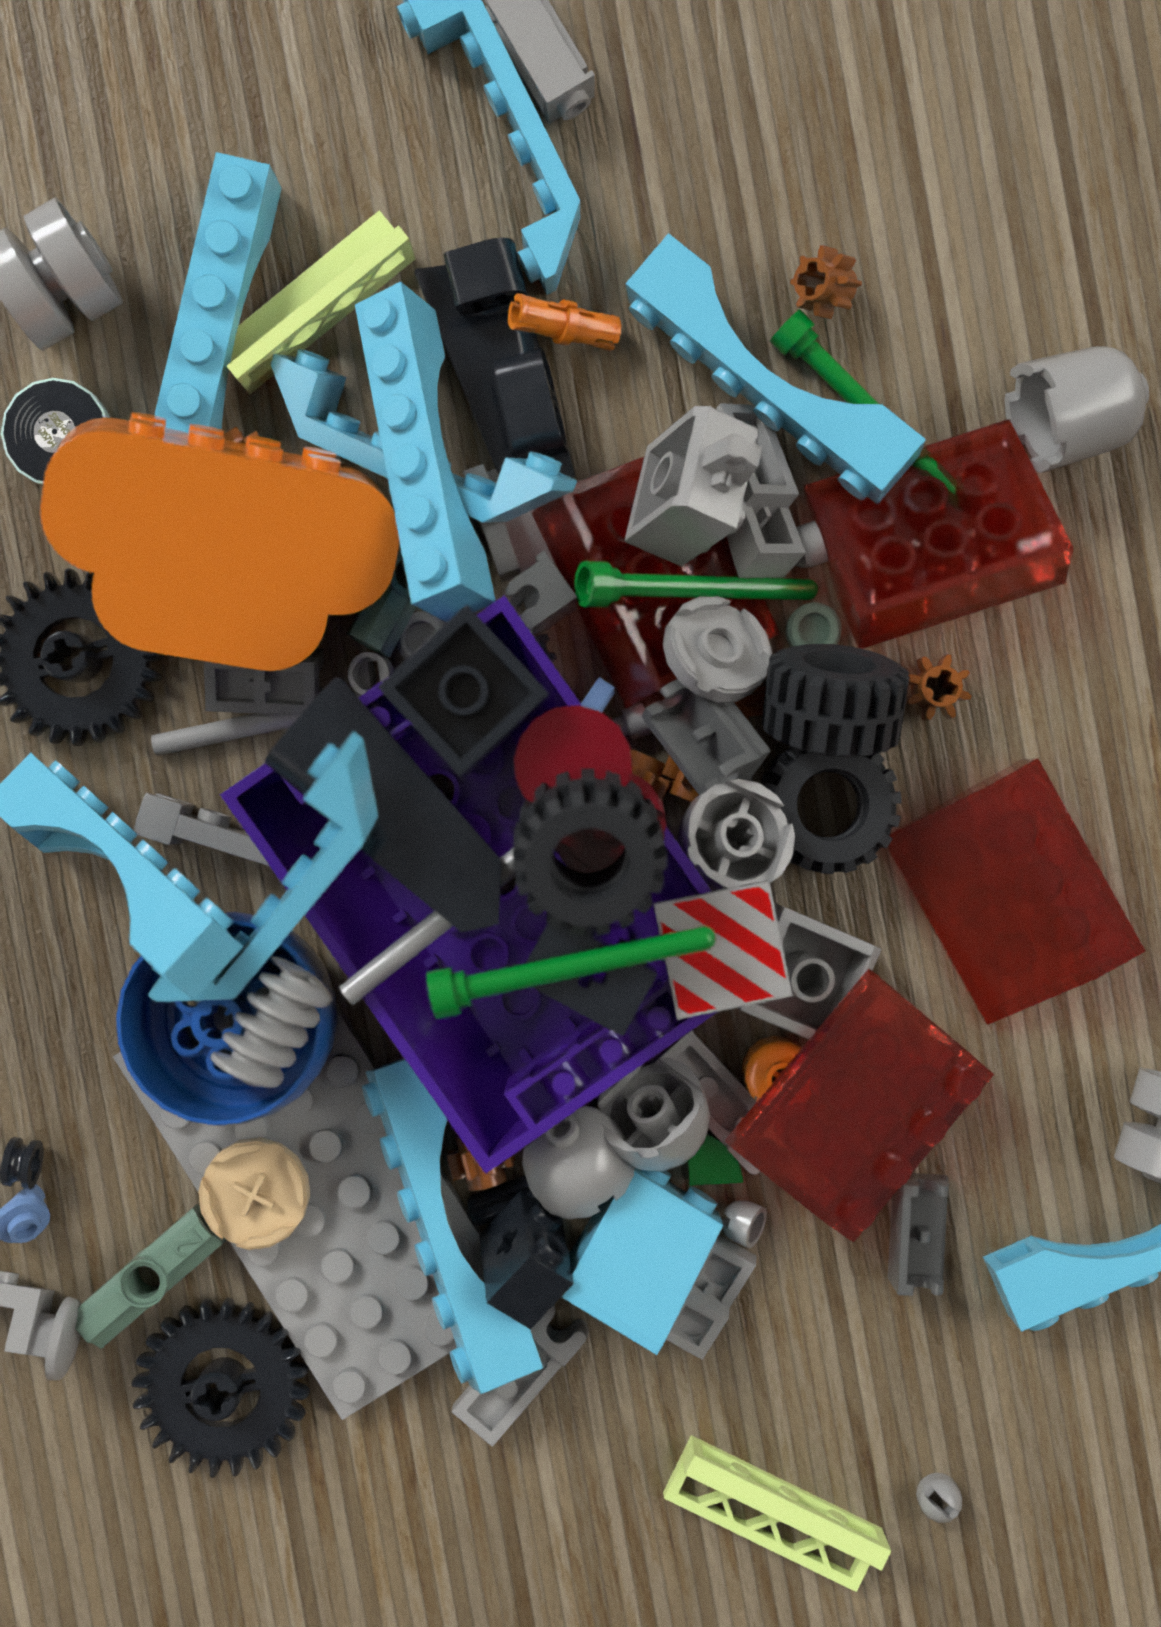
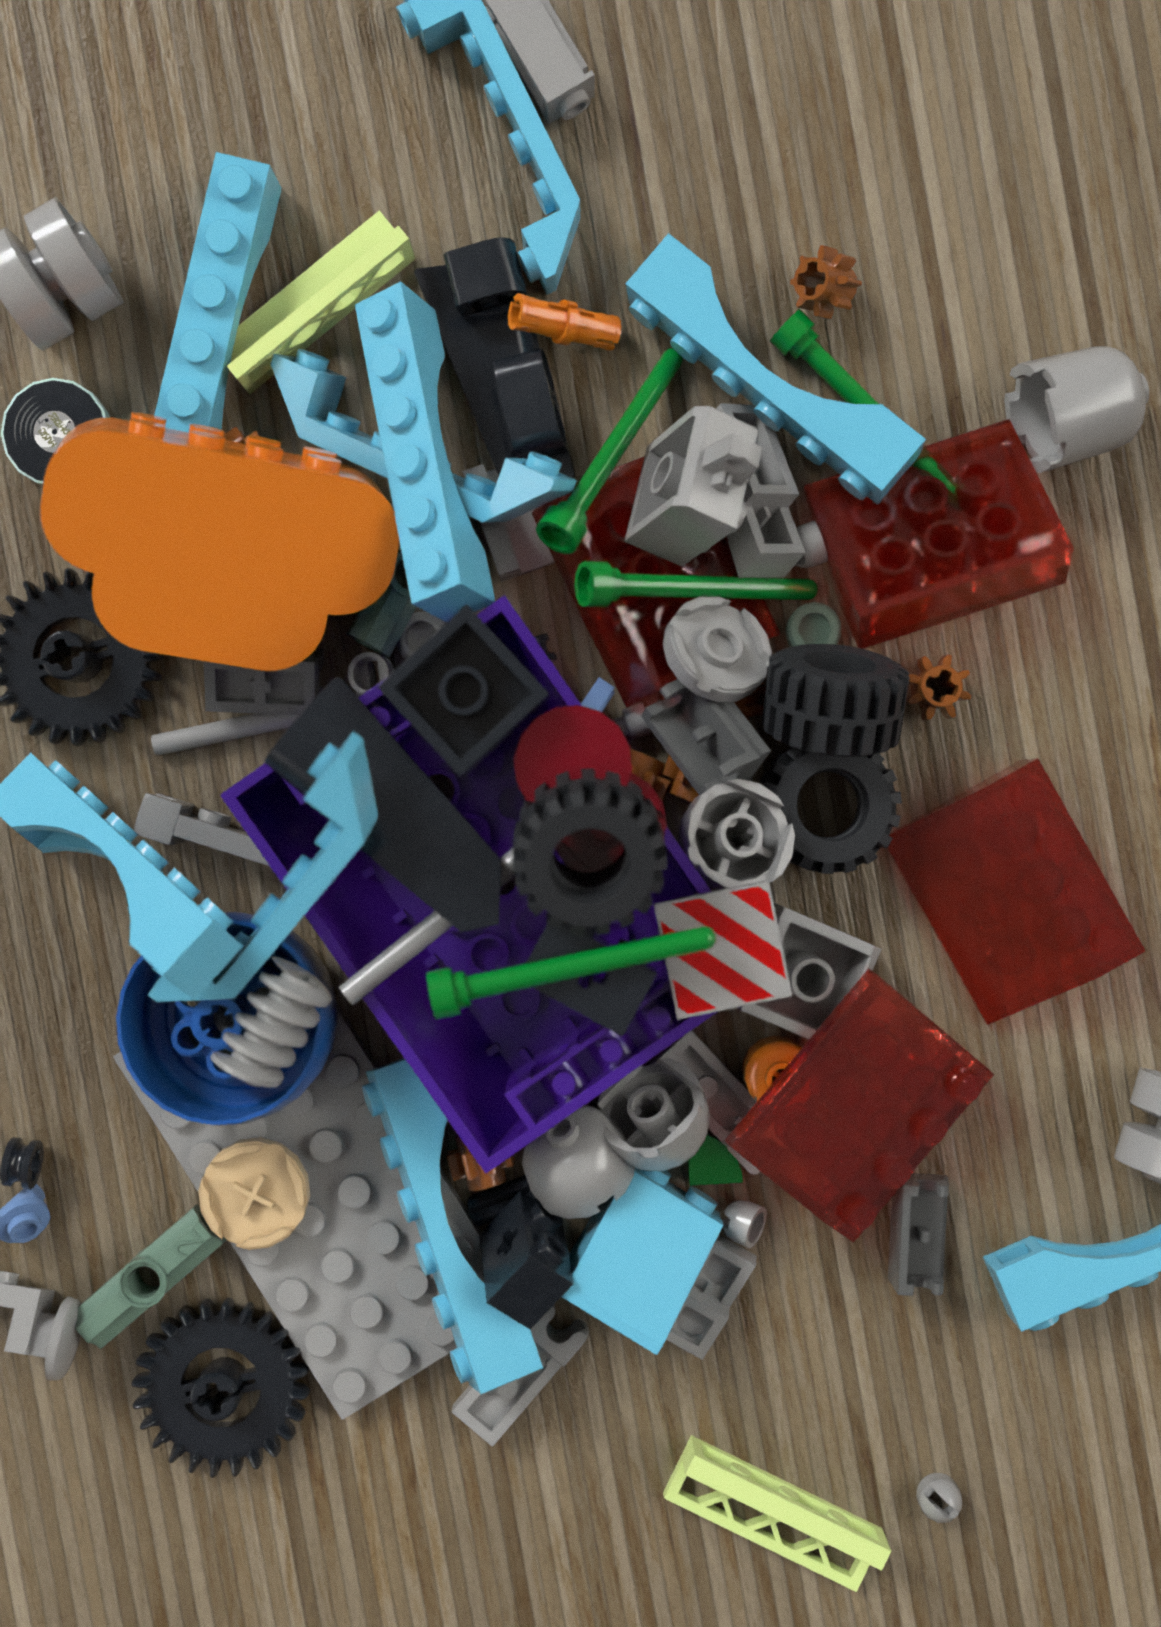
dark grey hinge [506,550,577,637] -> none
none -> green piece [536,348,683,554]

